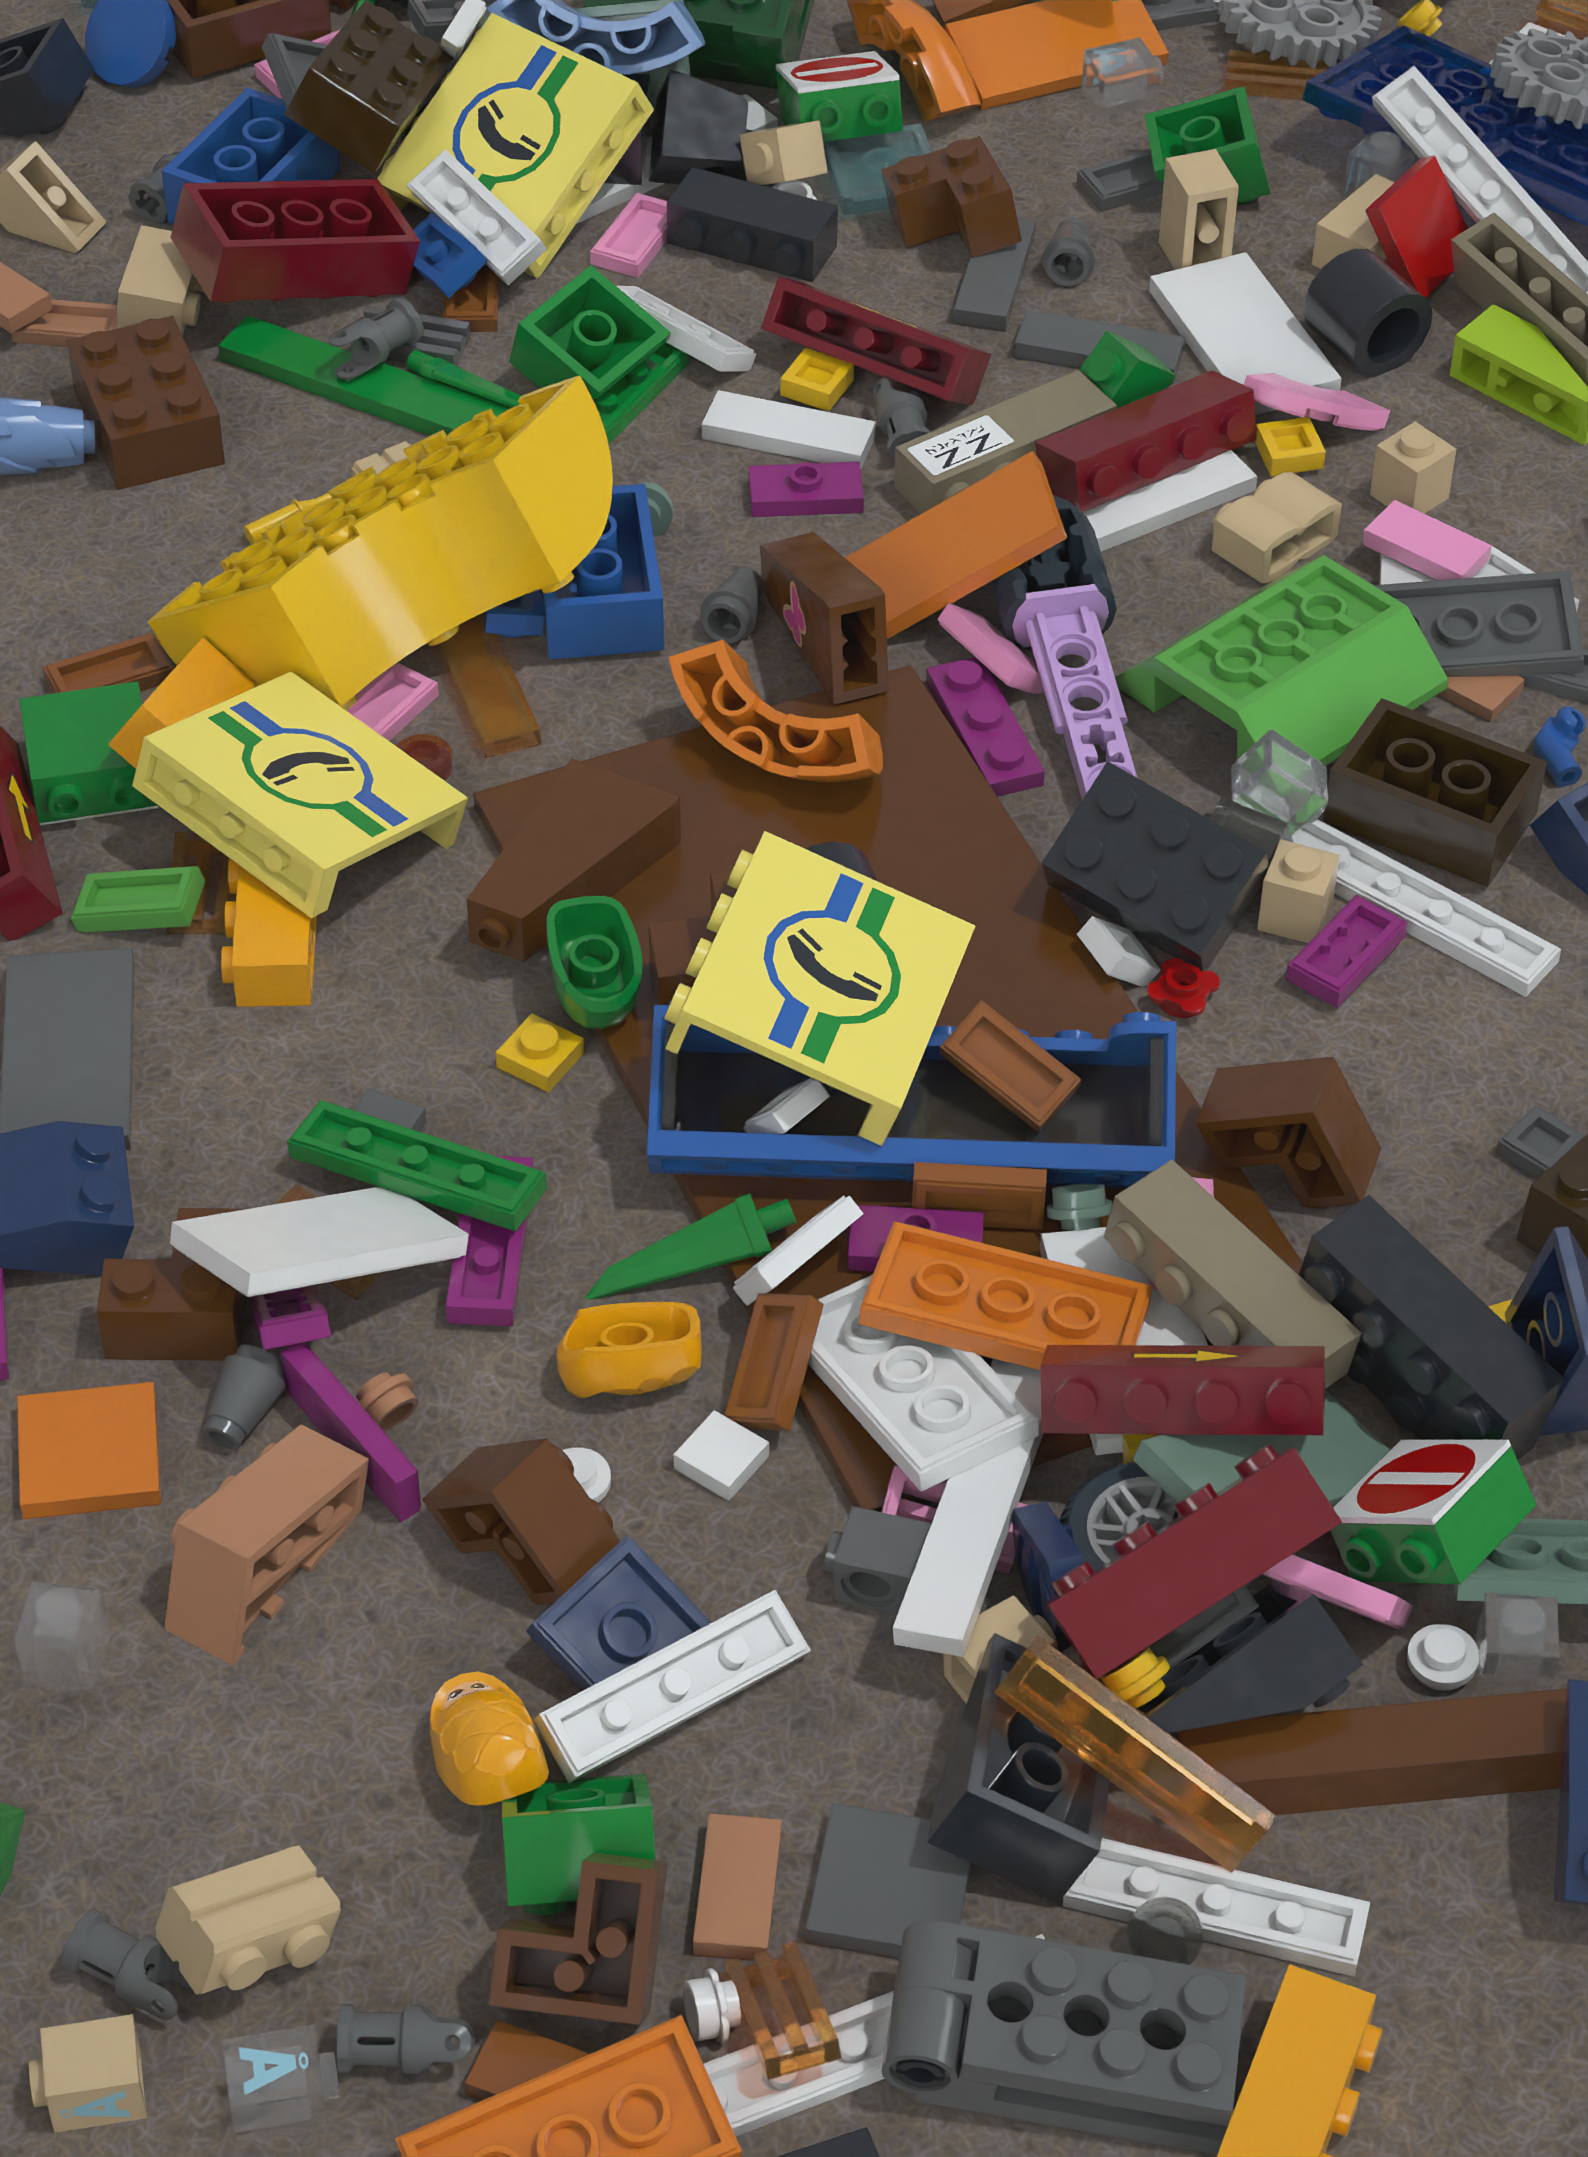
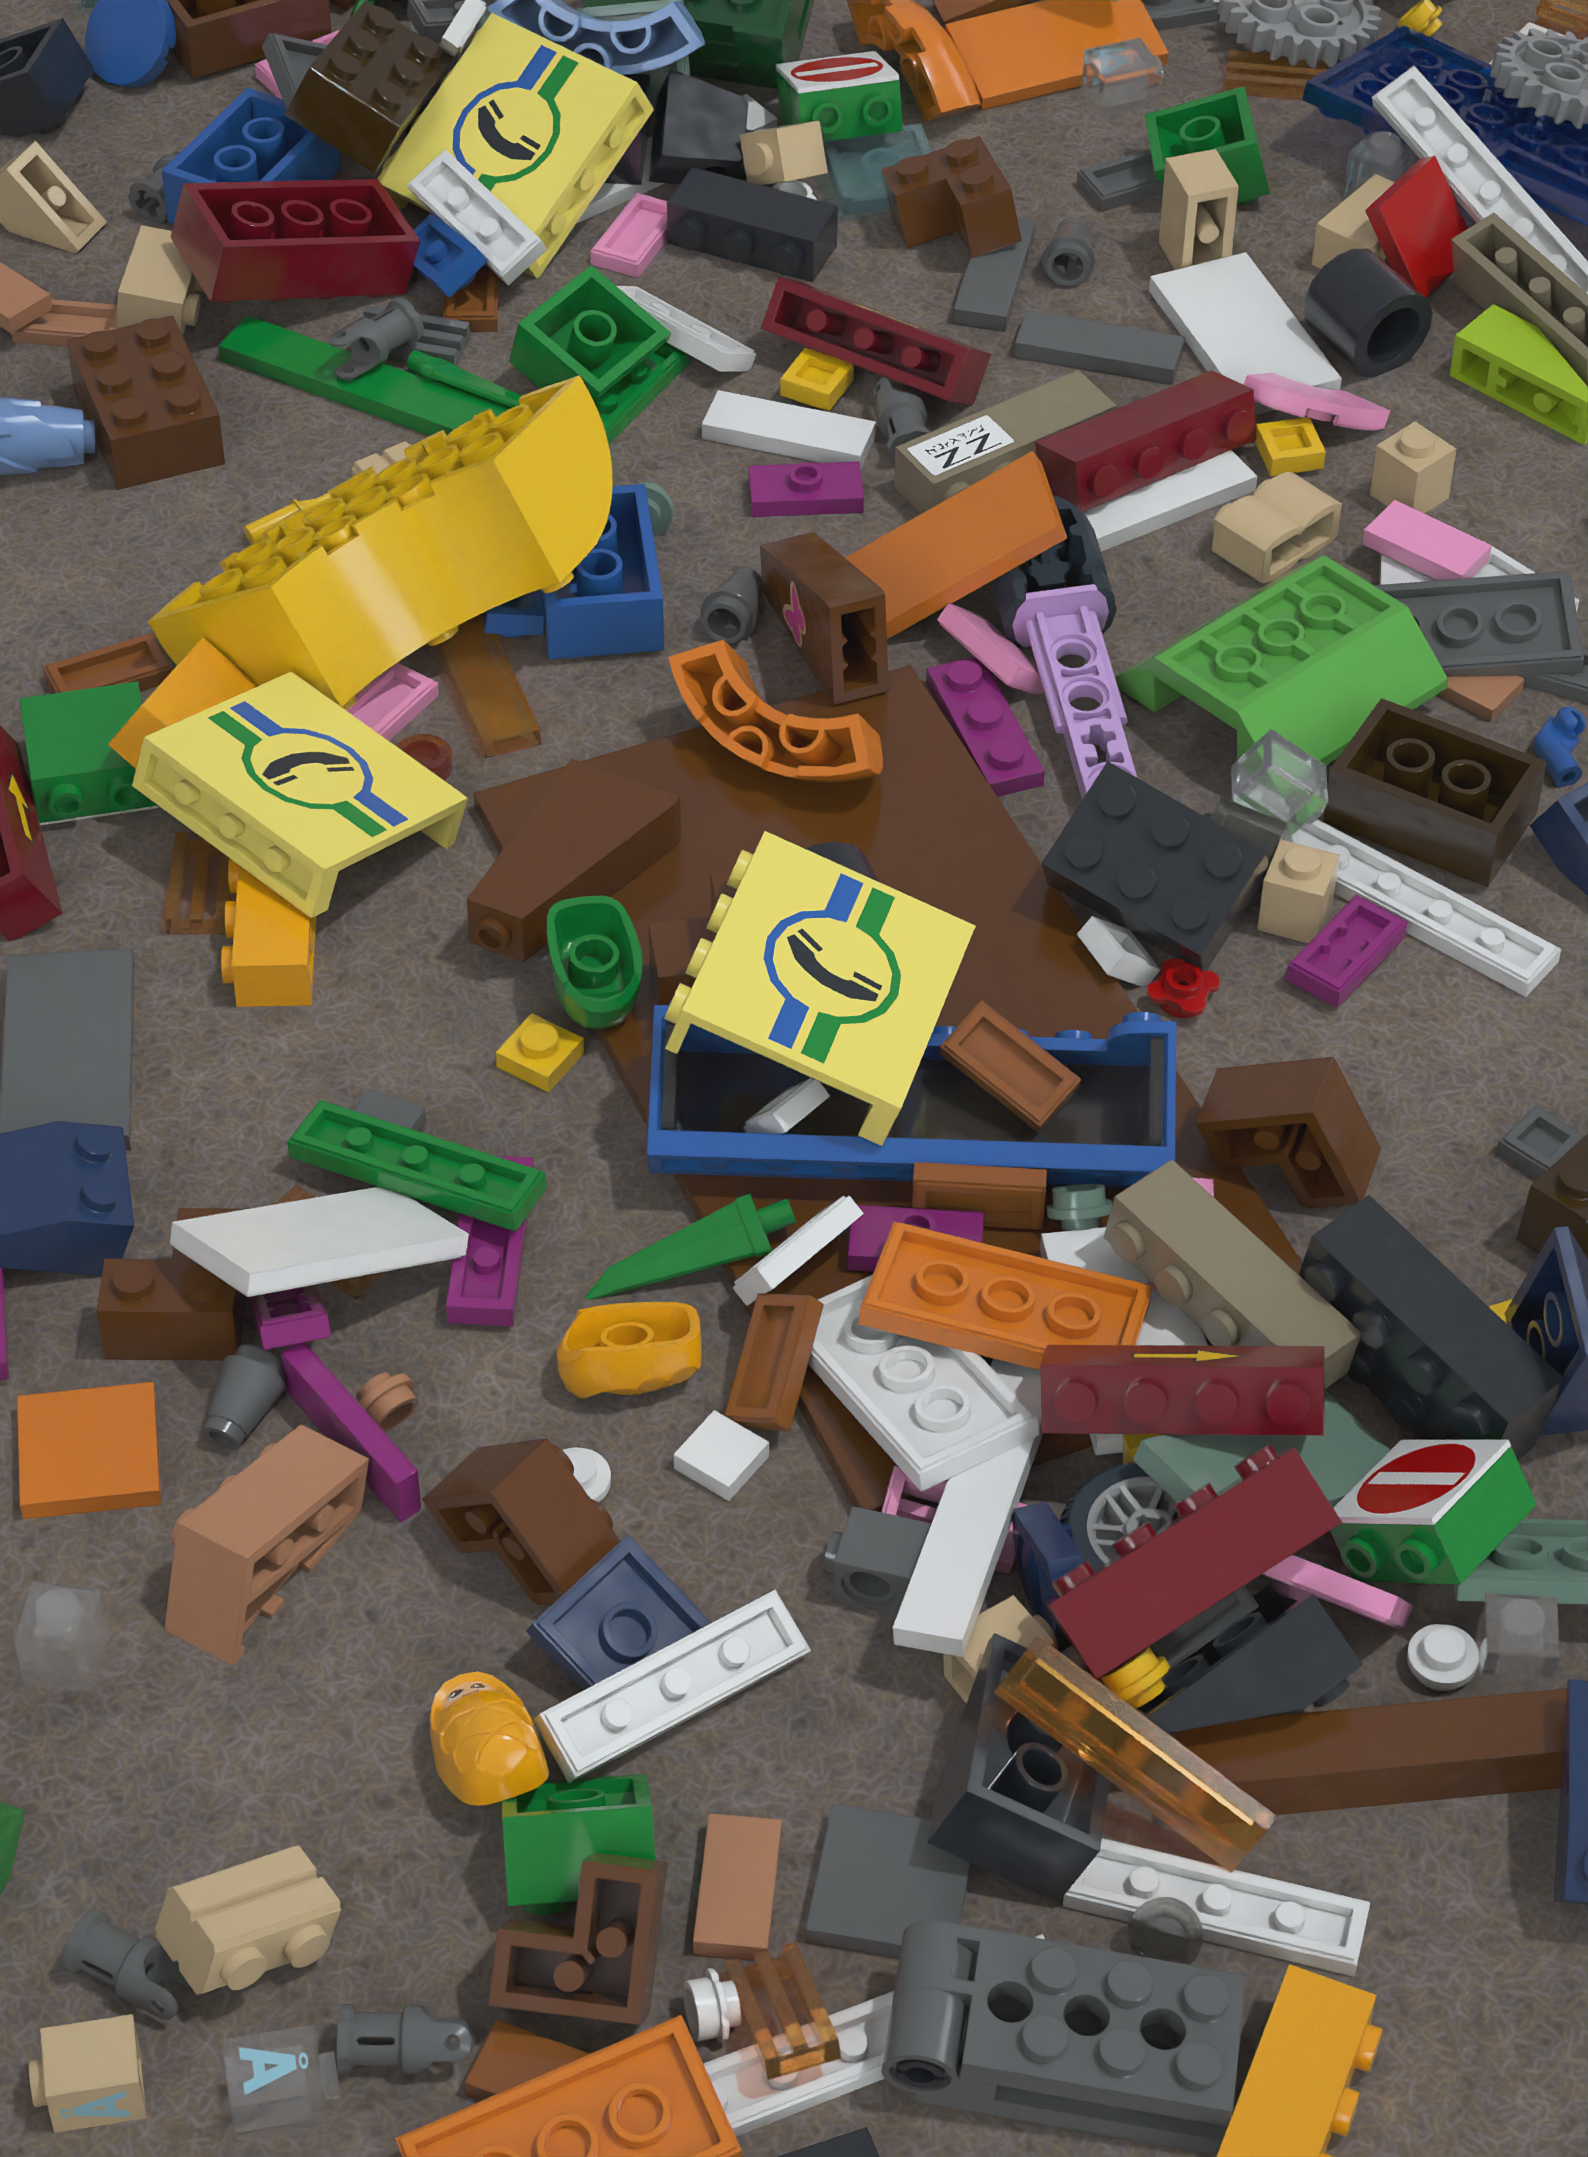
bright green tile [71,866,206,933] -> none
green brick [1079,330,1177,408] -> none

